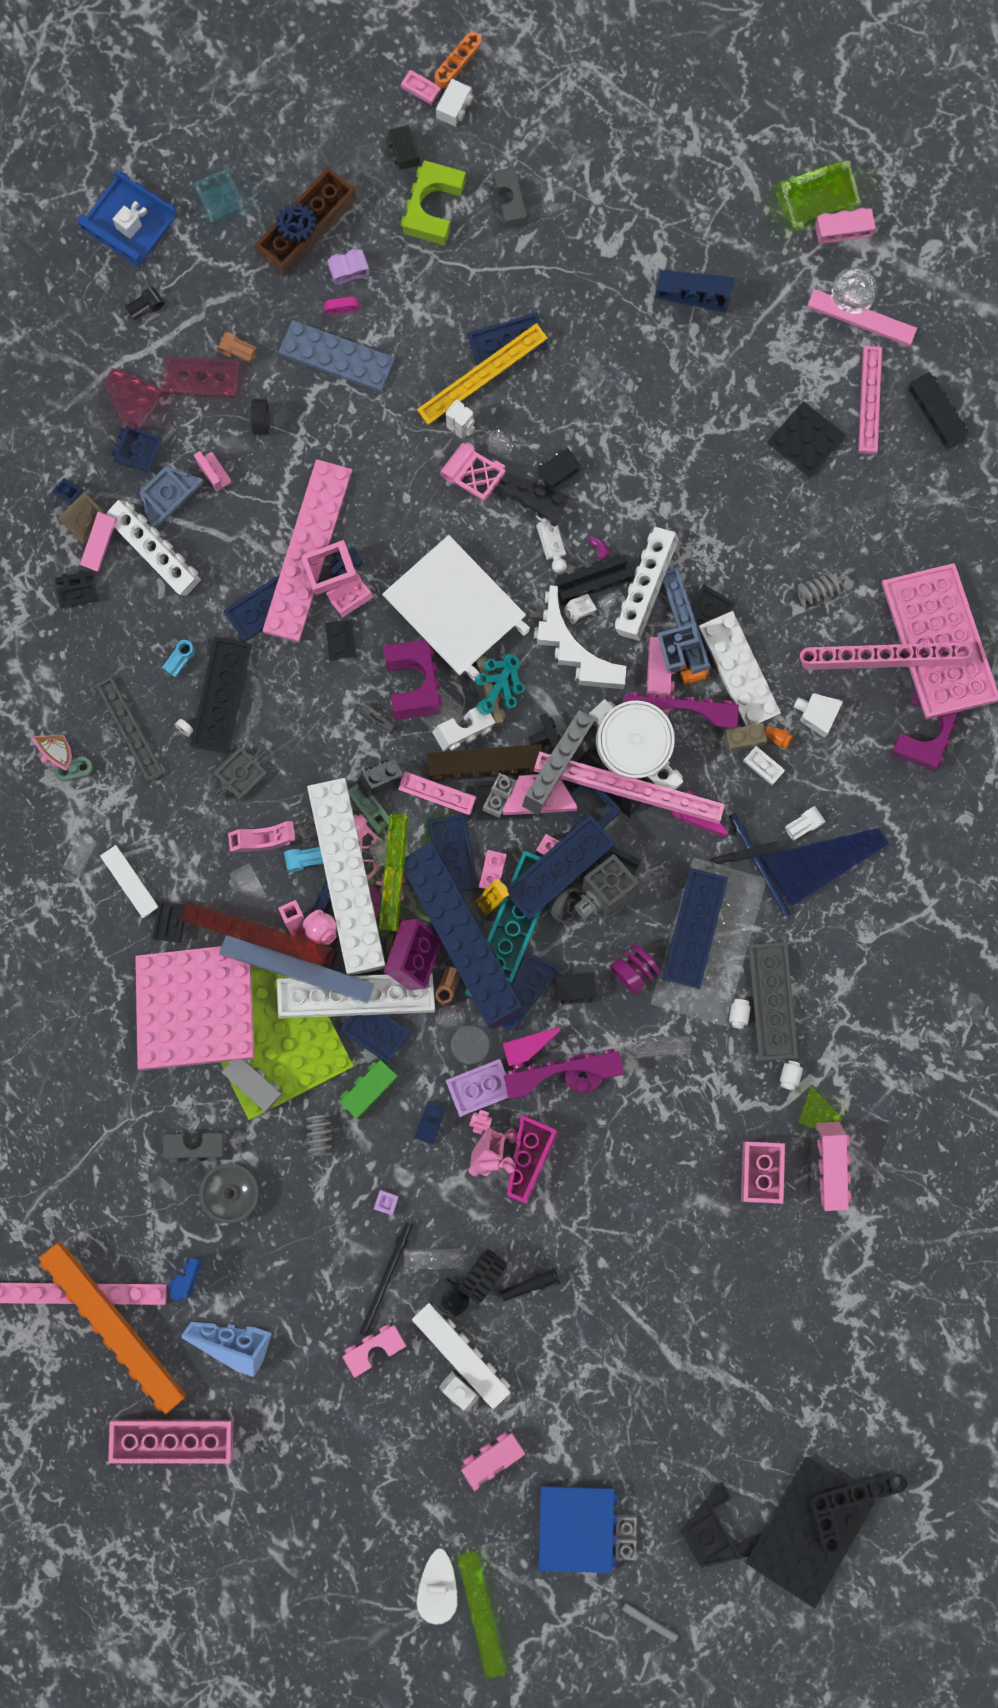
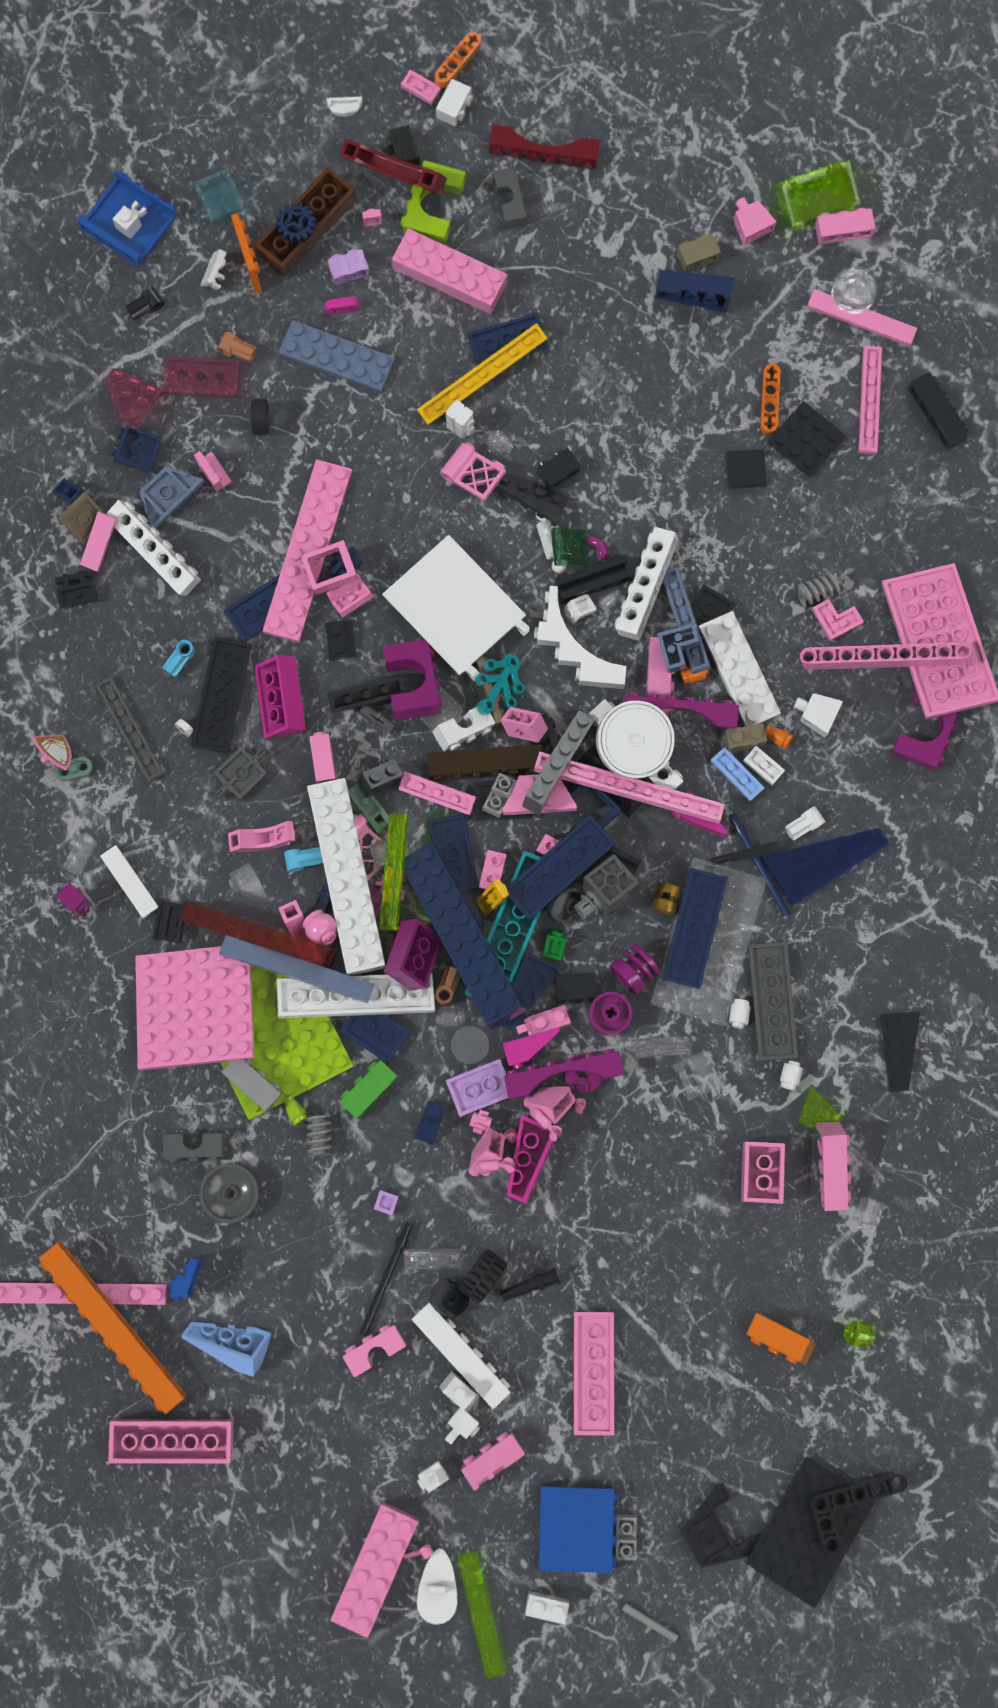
none -> magenta brick [55,882,92,918]
none -> white plate [201,249,226,290]
none -> orange wing [231,213,262,294]
none -> dark pink slope [254,655,306,739]
none -> lime cone [283,1096,308,1127]
none -> bright pink brick [309,732,337,784]
none -> white tile [326,97,363,117]
none -> black brick [326,673,406,713]
none -> bright pink brick [330,1502,419,1638]
none -> dark red arch [339,138,447,196]
none -> bright pink plate [362,209,382,227]
none -> bright pink brick [392,228,507,314]
none -> bright pink hand [404,1544,434,1560]
none -> white brick [417,1460,449,1493]
none -> white brick [445,1407,480,1444]
none -> dark red arch [489,124,600,169]
none -> bright pink brick [500,707,548,742]
none -> bright pink hinge [516,1005,571,1036]
none -> bright pink torso [524,1086,586,1141]
none -> white brick [525,1591,569,1625]
none -> green bracket [543,928,567,960]
none -> clear green tile [551,528,590,568]
none -> bright pink plate [574,1312,614,1435]
none -> magenta wheel [588,992,632,1037]
none -> pearl gold wheel [652,883,682,916]
none -> clear plate [672,1051,720,1101]
none -> dark tan brick [677,233,721,272]
none -> light blue plate [710,747,764,802]
none -> black tile [726,449,767,489]
none -> bright pink torso [734,197,776,245]
none -> orange wedge [746,1313,816,1365]
none -> orange beam [760,363,780,435]
none -> bright pink plate [811,599,864,641]
none -> clear neon green head [844,1320,876,1348]
none -> clear brick [852,1197,885,1229]
none -> black wing [880,1012,920,1093]

